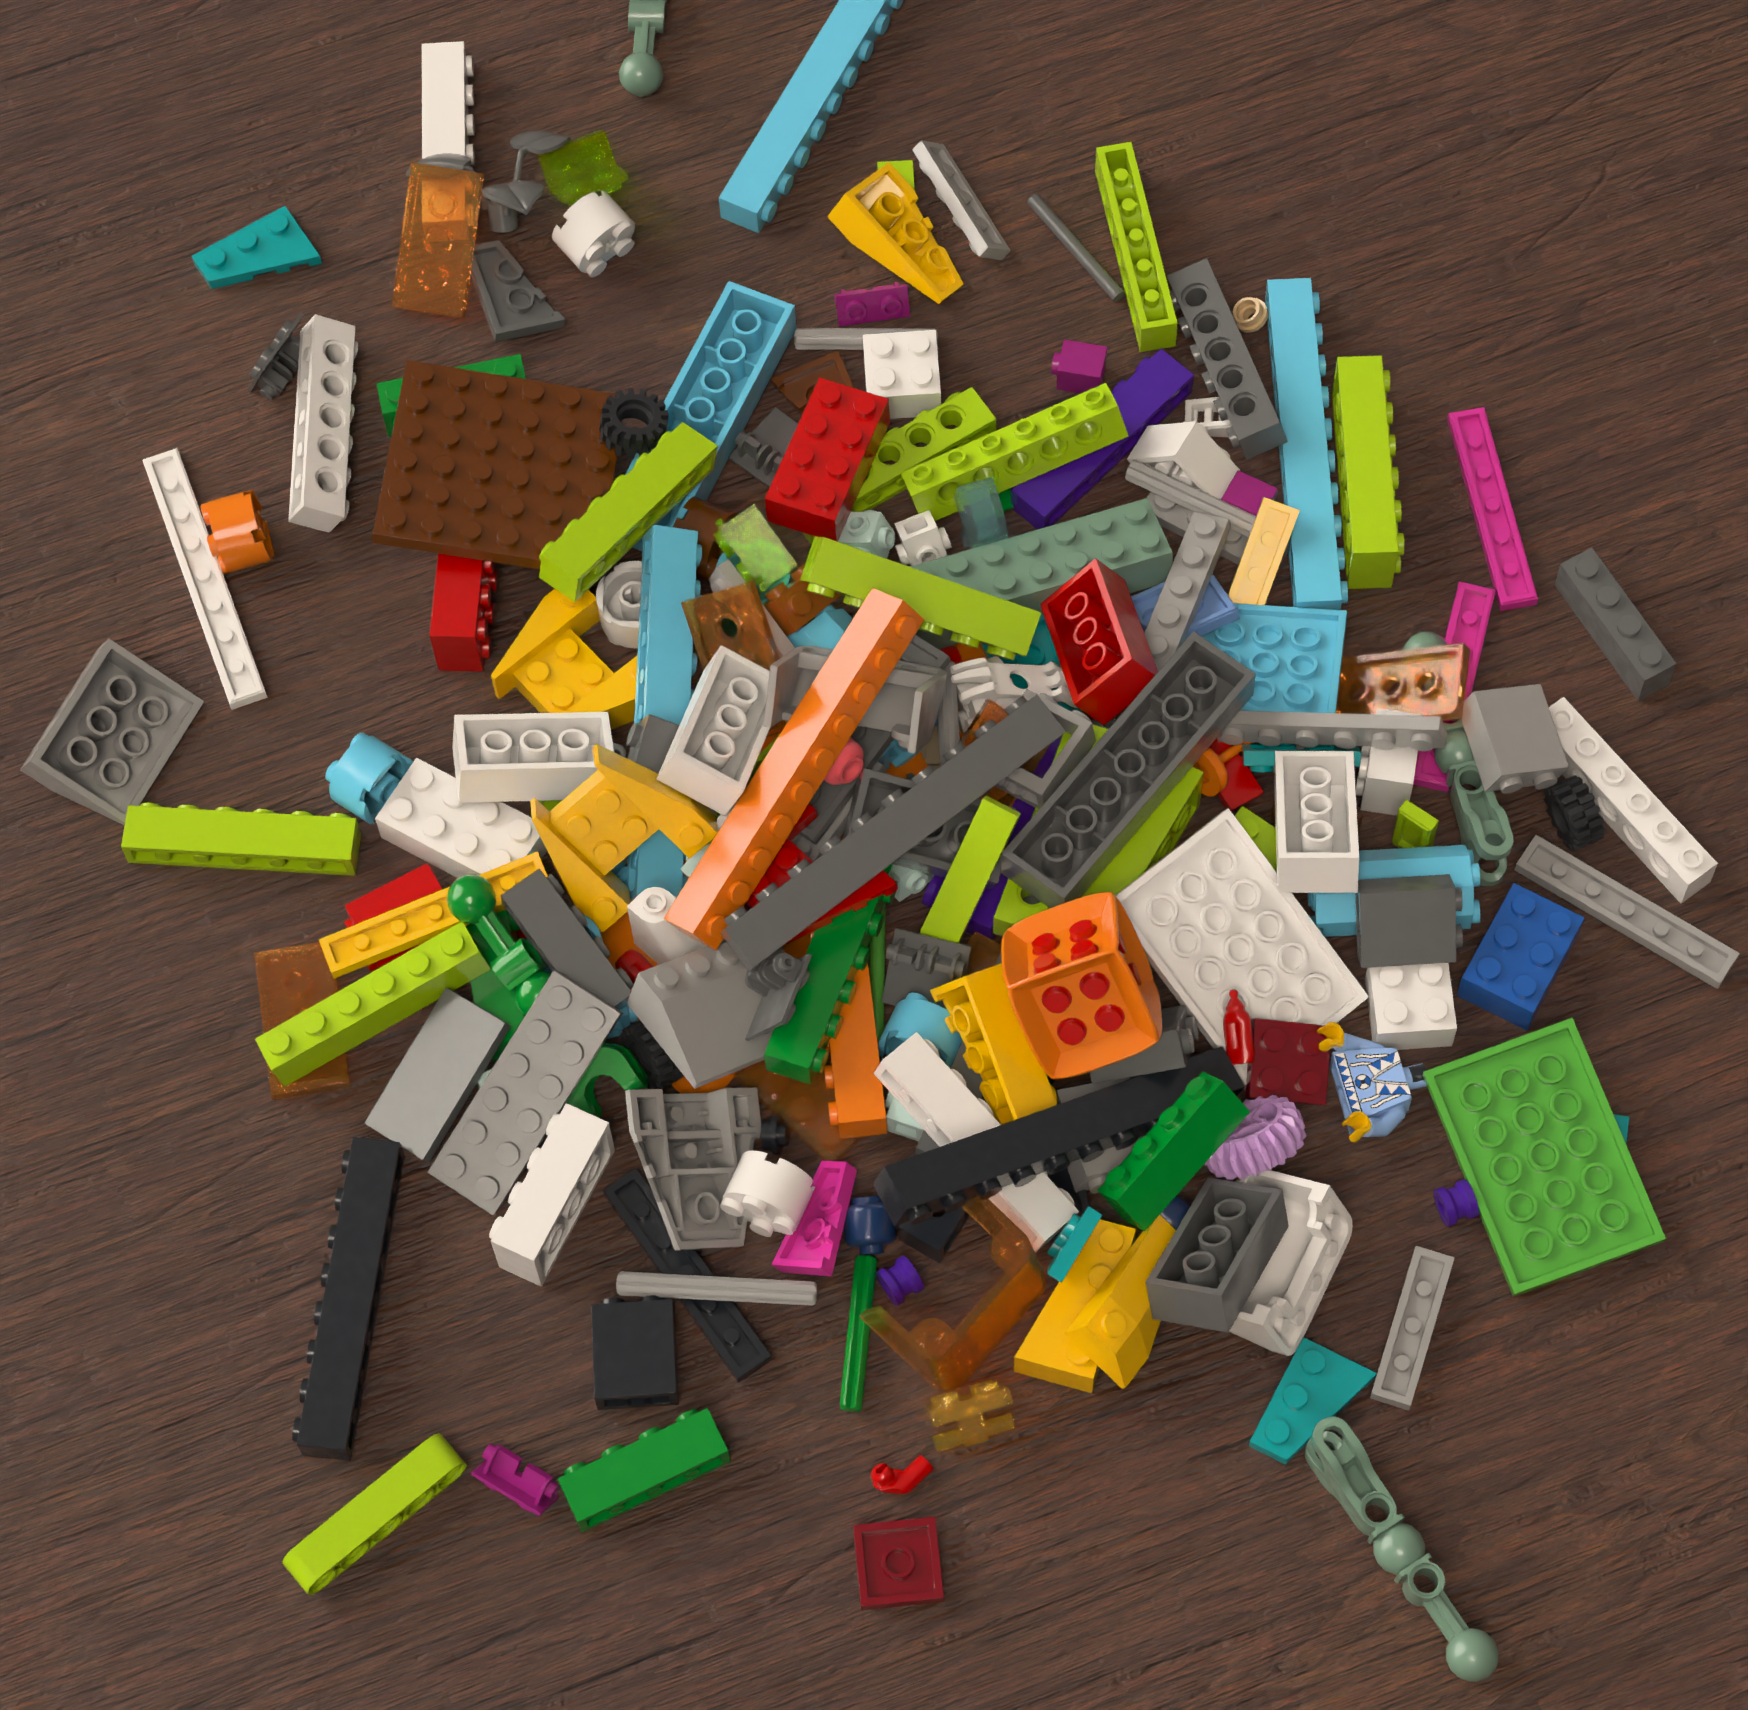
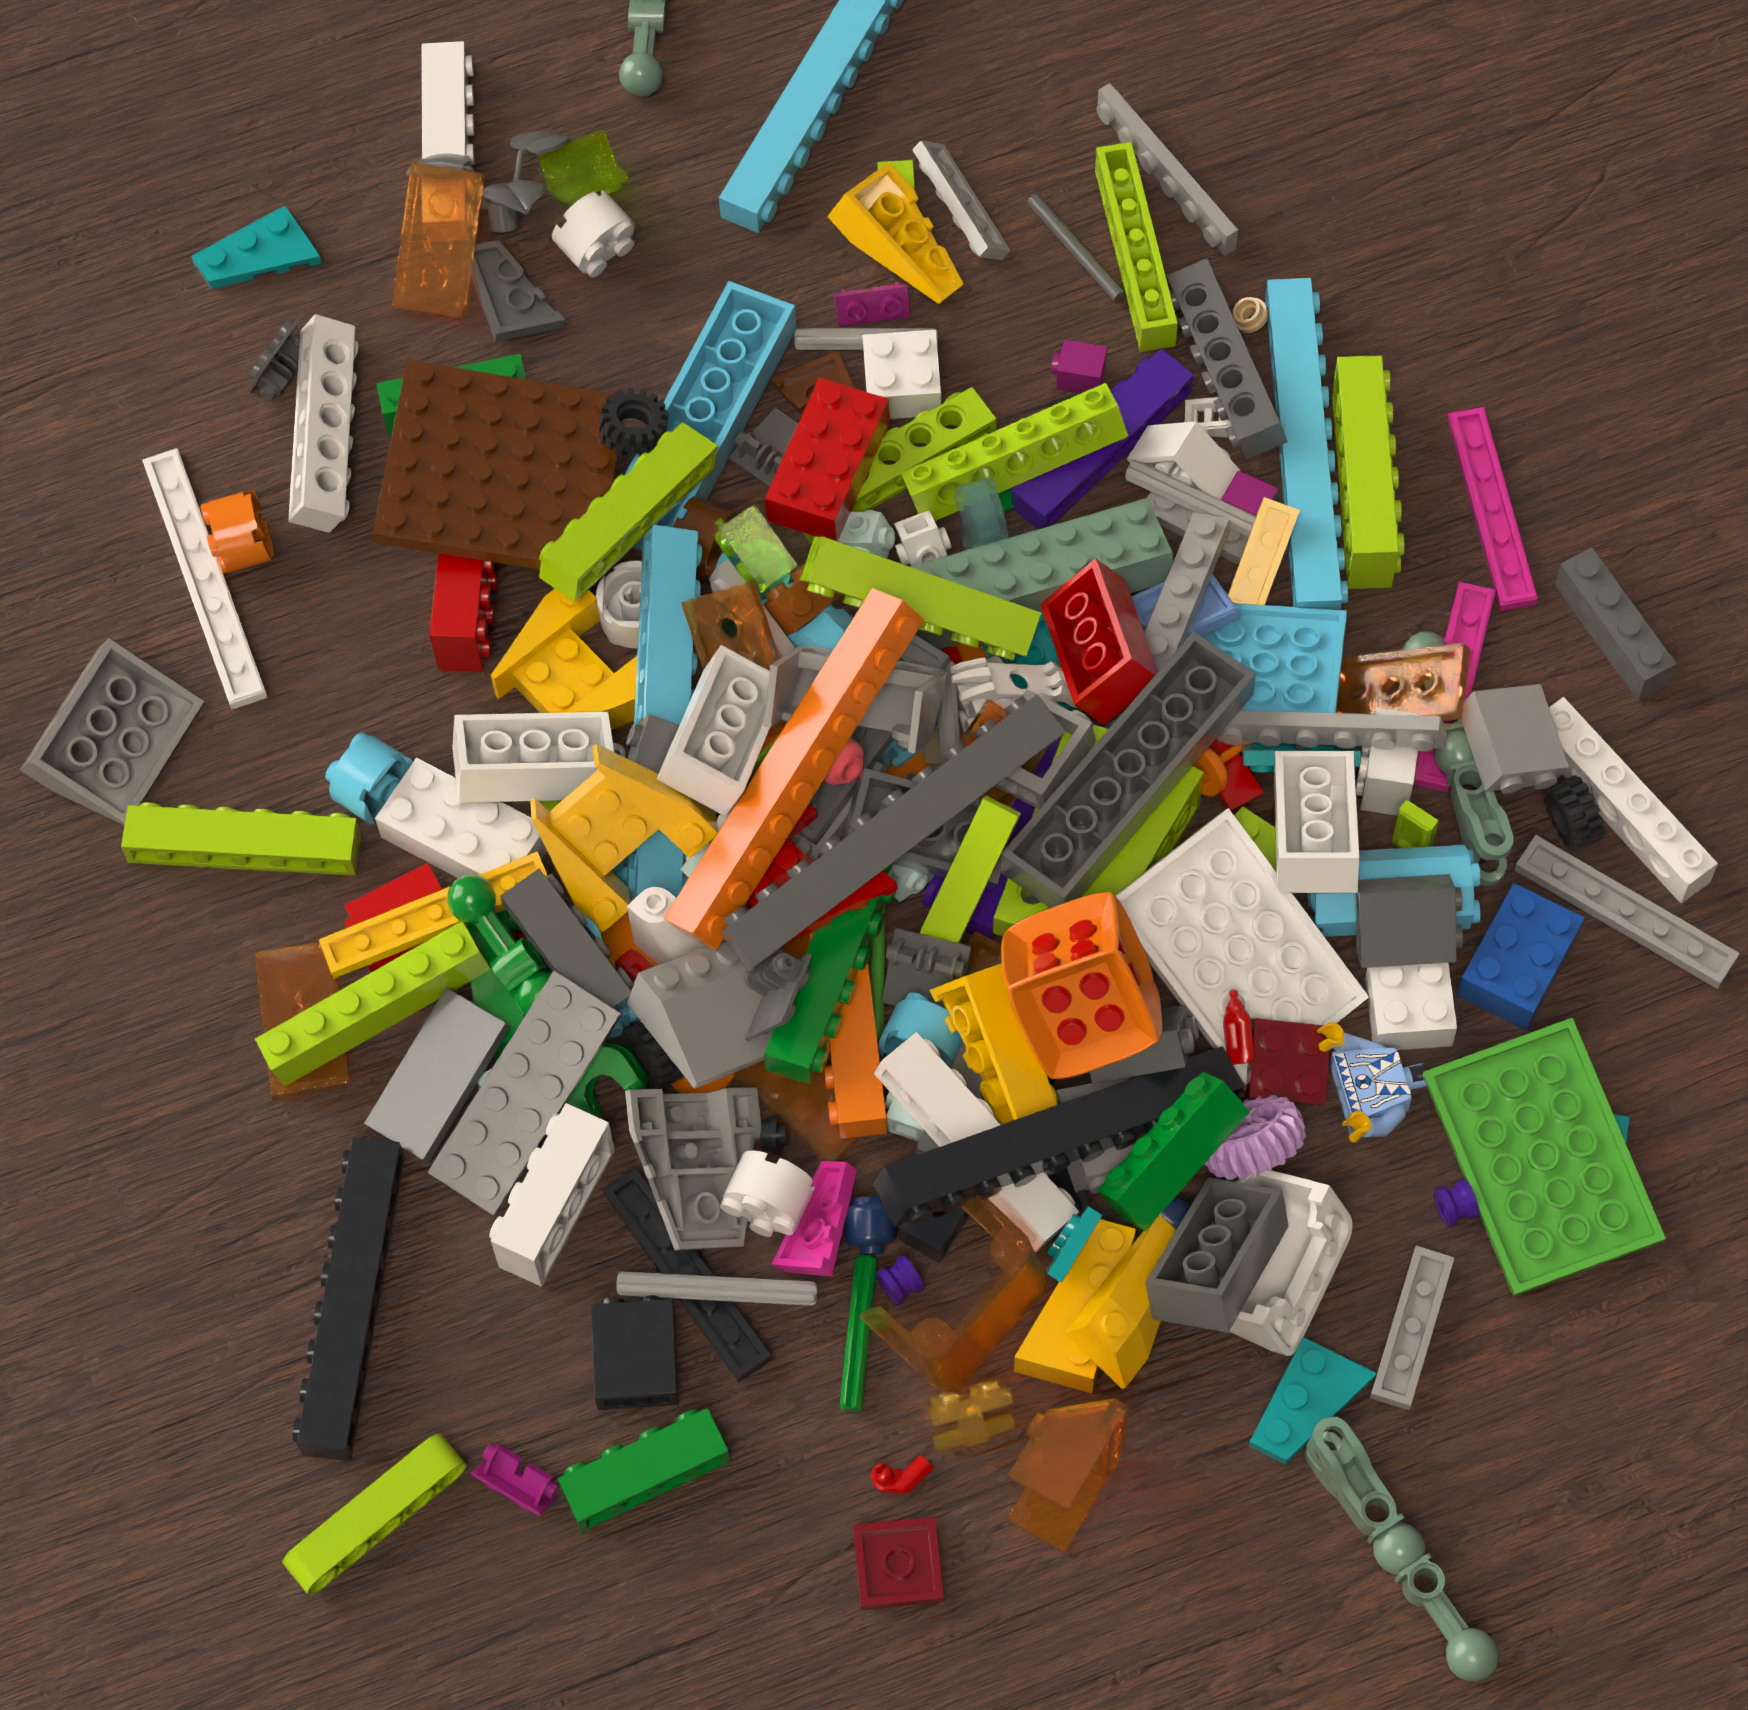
none -> clear orange windscreen [1007,1398,1130,1553]
none -> light grey plate [1096,83,1238,257]

